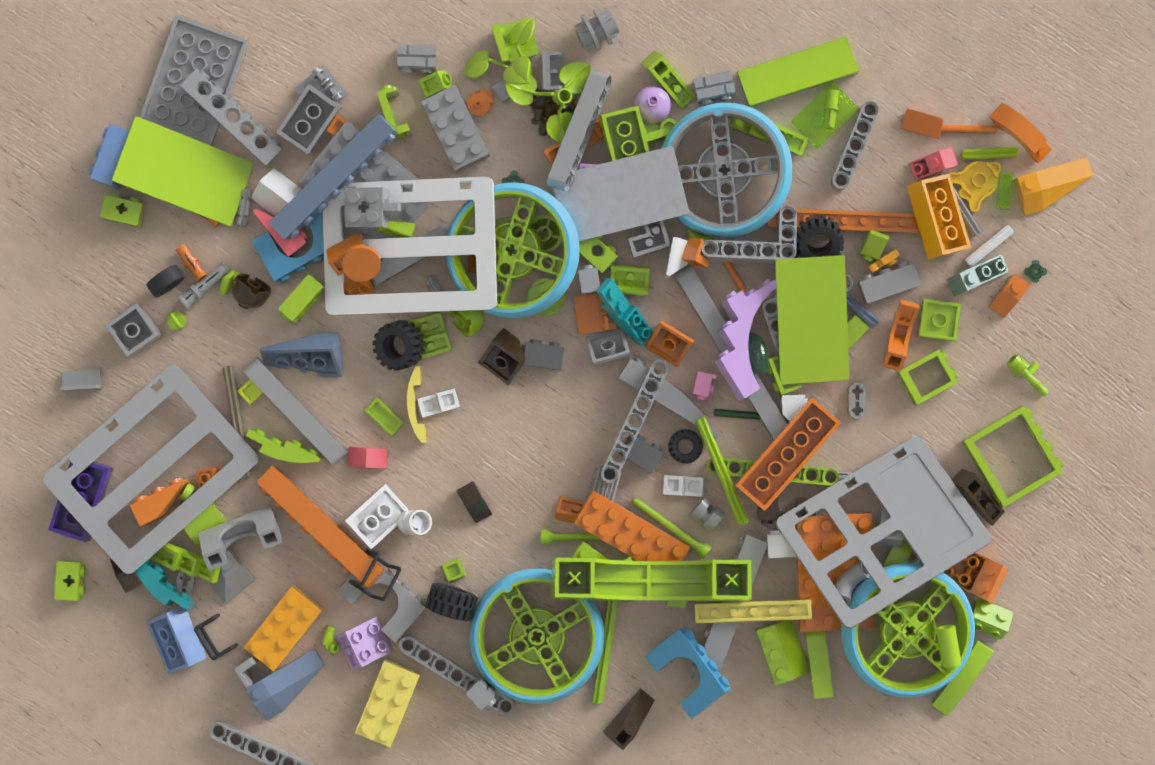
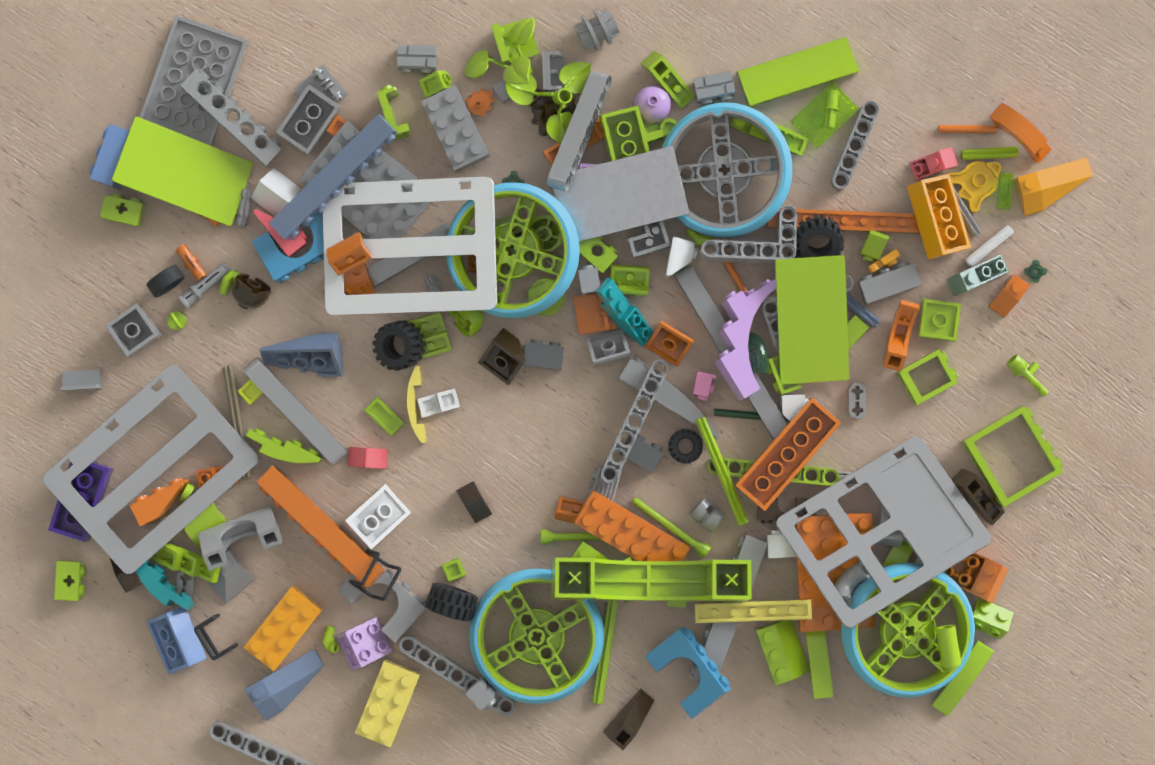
light grey panel [234,656,260,688] -> none
lime window [278,274,325,323] -> none
orange tile [342,244,381,282] -> none
light grey hinge [345,187,401,228] -> none
lime slope [375,221,416,238] -> none
white wheel [398,510,432,535] -> none
white slope [663,475,705,497] -> none
orange panel [682,238,710,268] -> none
orange slope [902,108,944,139] -> none

